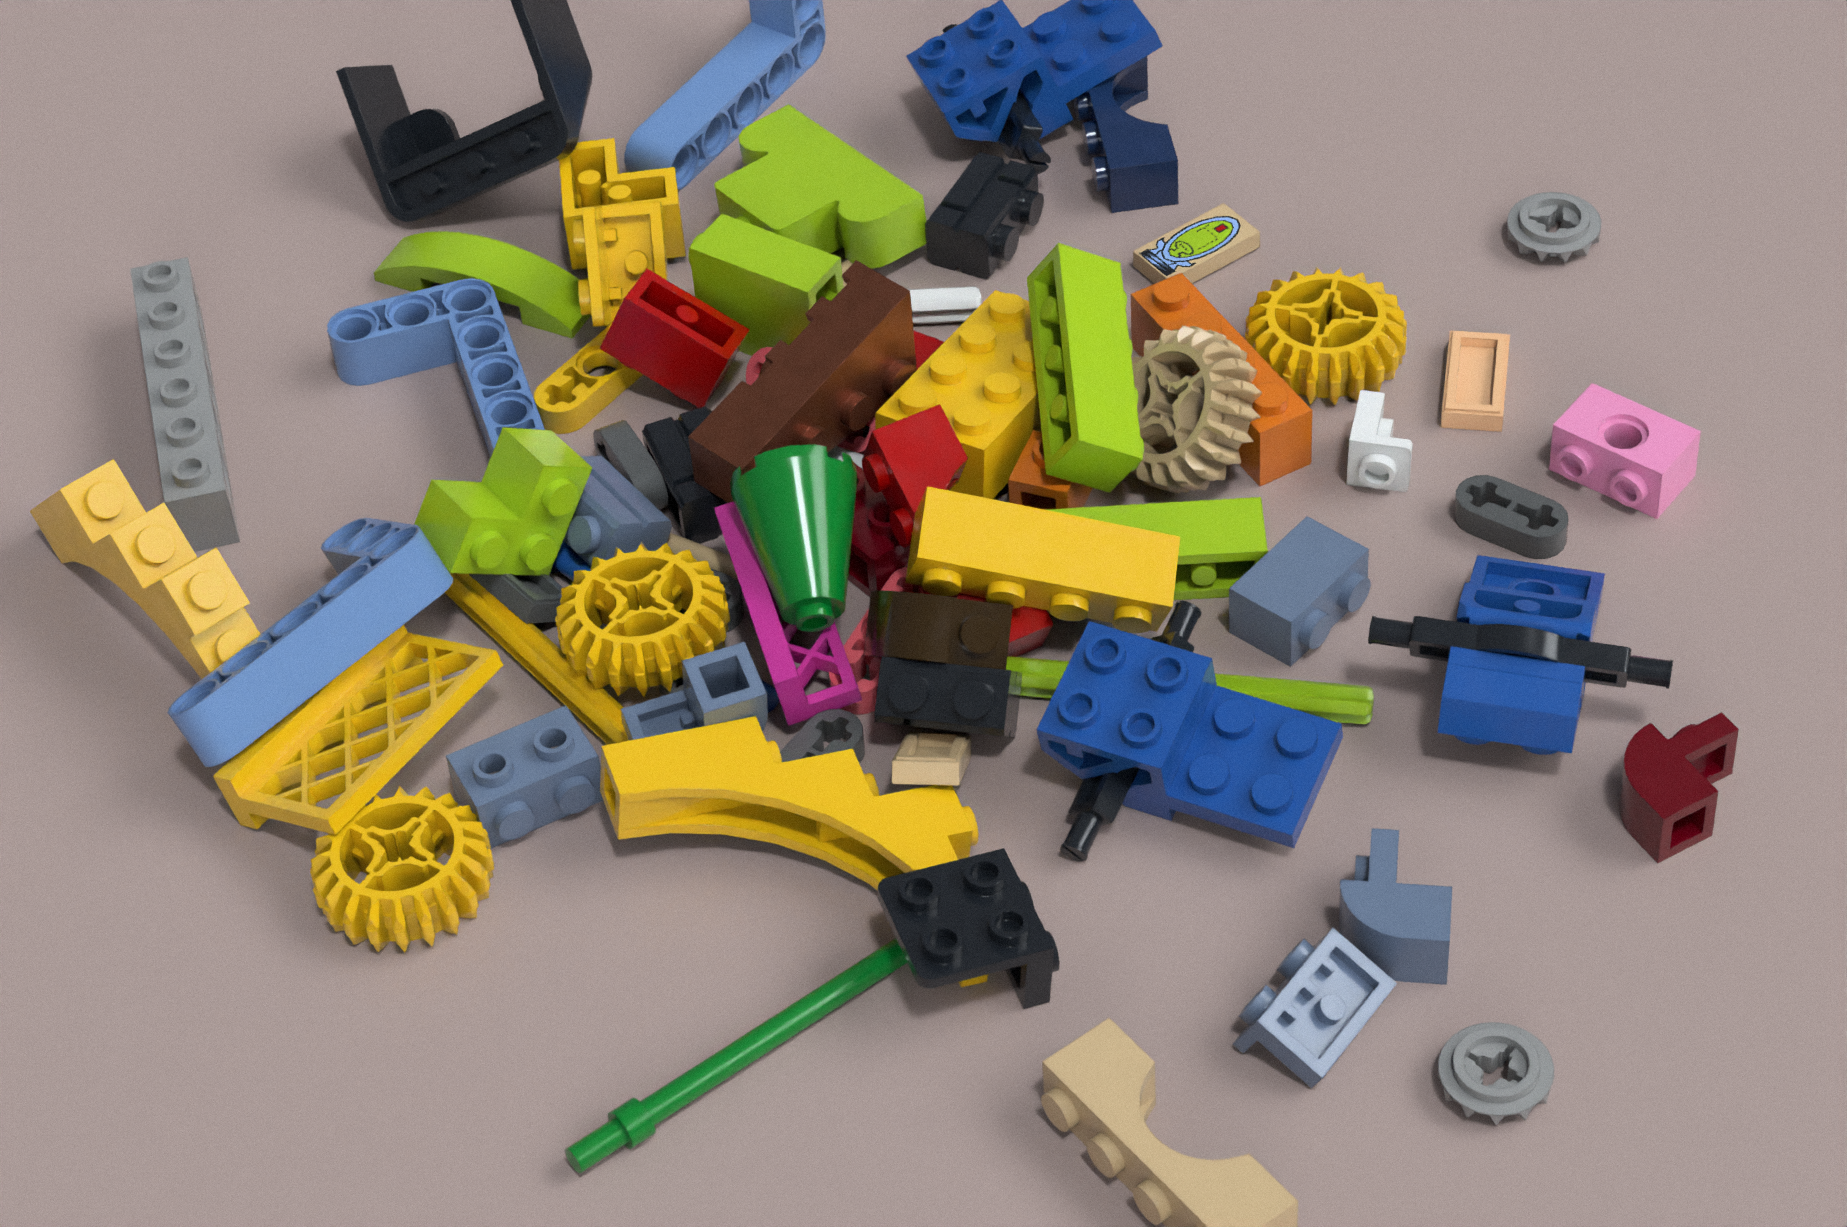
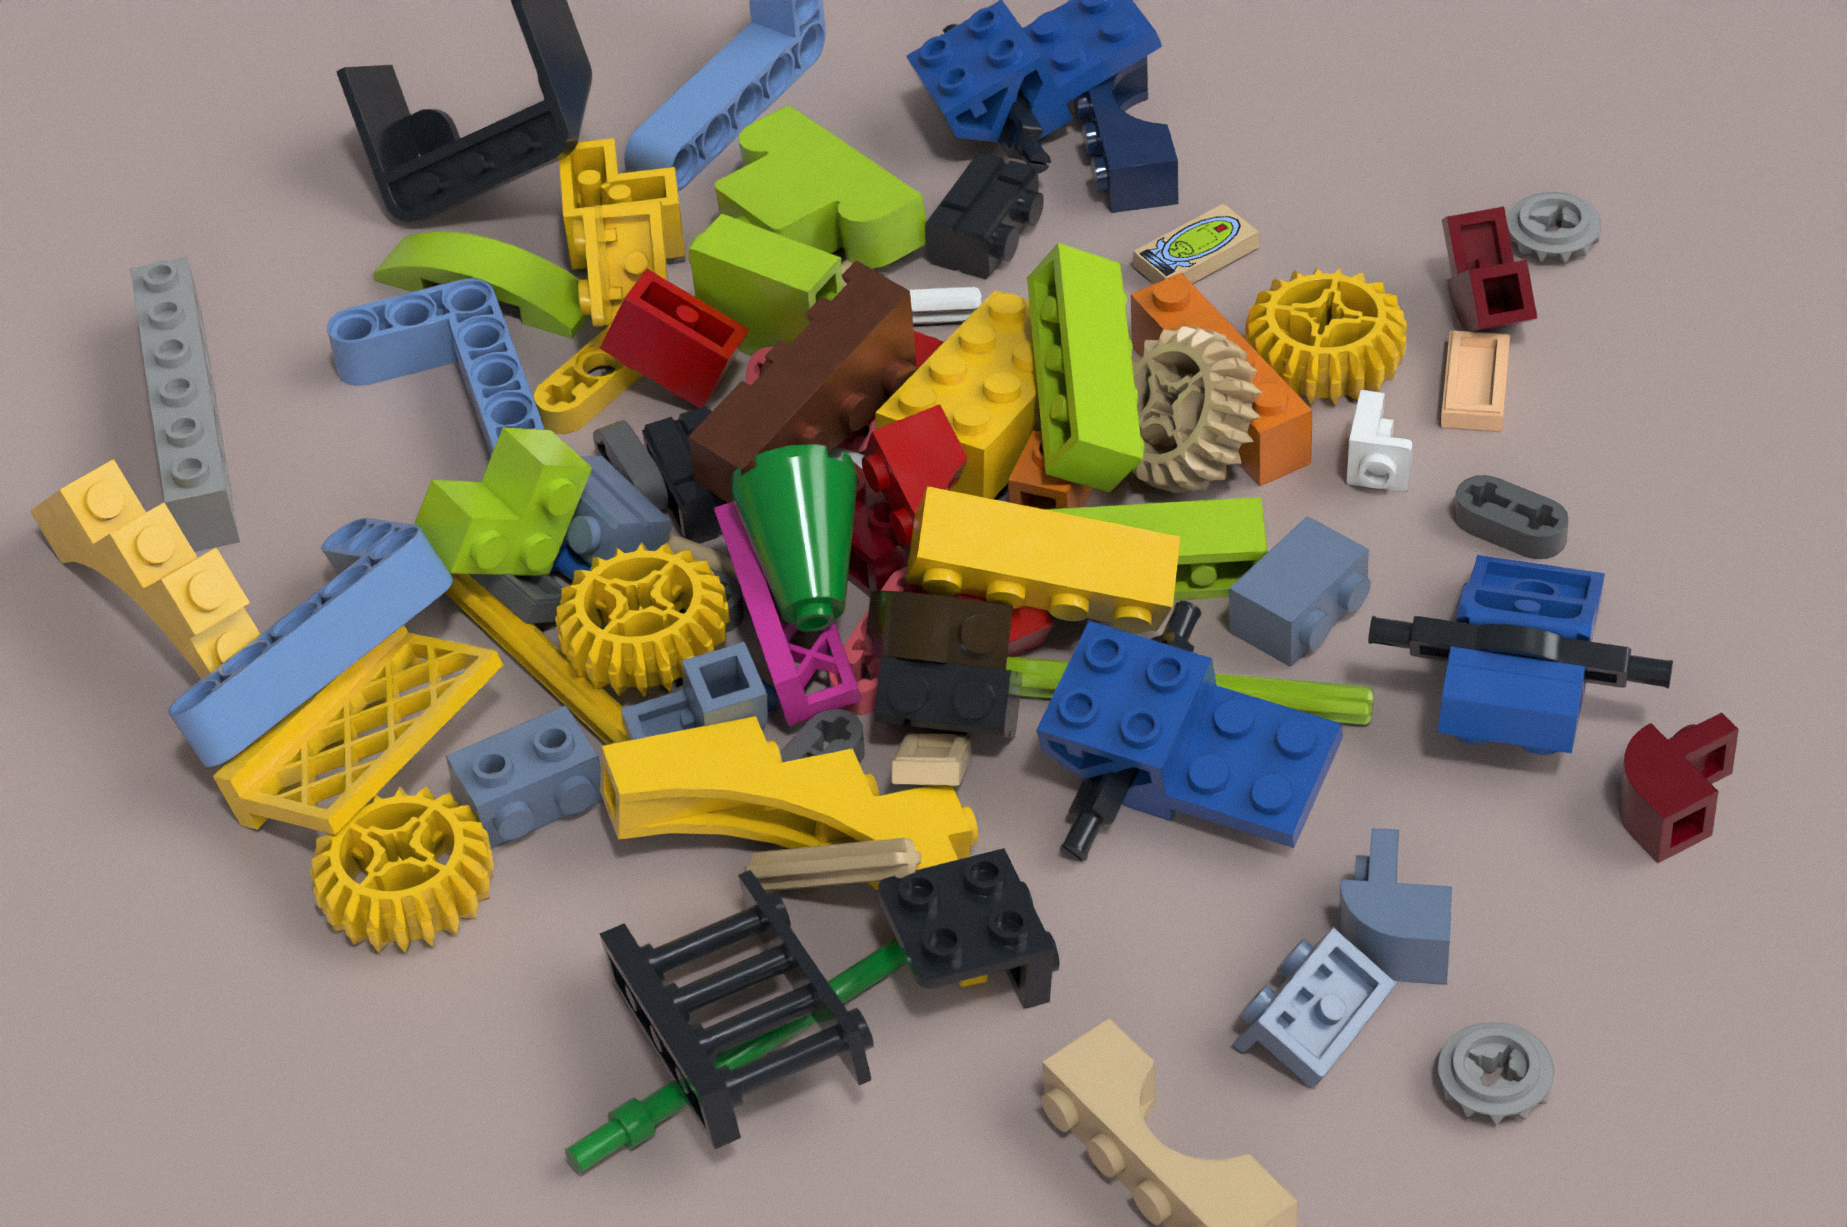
bright pink brick [1549,383,1701,519] -> none
none -> black fence [599,870,874,1149]
none -> tan axle [745,837,921,892]
none -> dark red brick [1441,206,1538,332]

